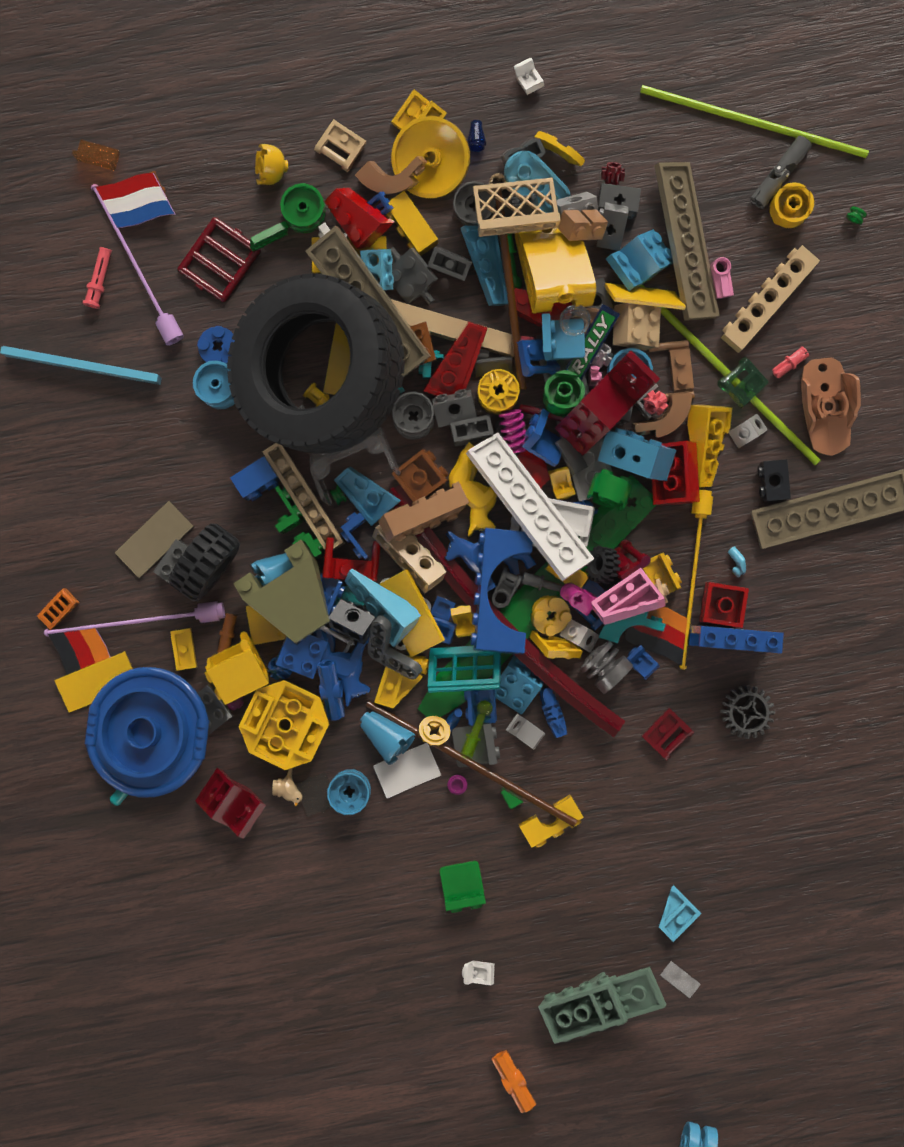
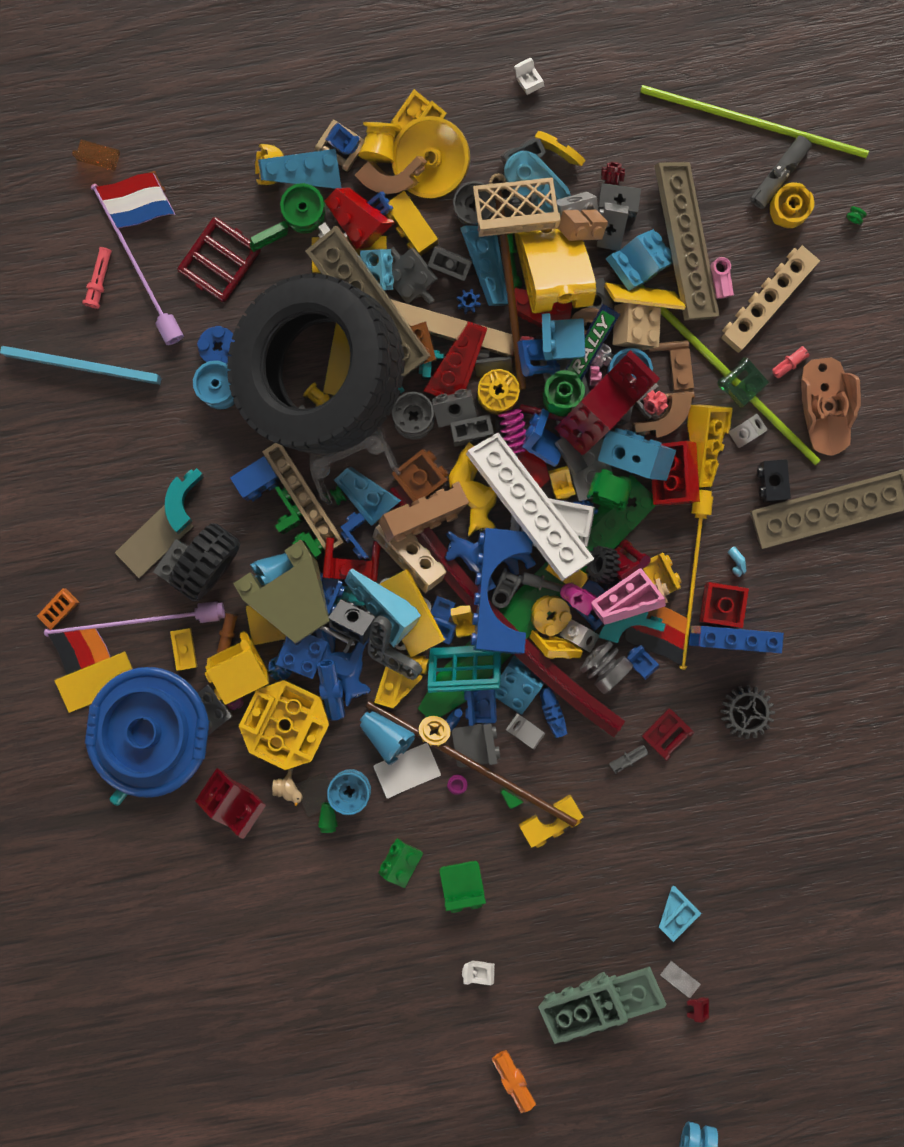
clear neon green pin [461,700,493,757] -> none
clear blue cone [467,120,487,152] -> none
clear piece [559,305,591,336] -> none
none -> teal arch [165,468,204,535]
none -> dark azure wing [258,149,341,189]
none -> green cone [318,802,338,833]
none -> blue bracket [325,123,360,155]
none -> yellow hat [358,122,402,163]
none -> green bracket [378,838,423,888]
none -> blue gear [457,289,481,315]
none -> dark grey axle [609,745,648,774]
none -> dark red tile [687,997,709,1023]

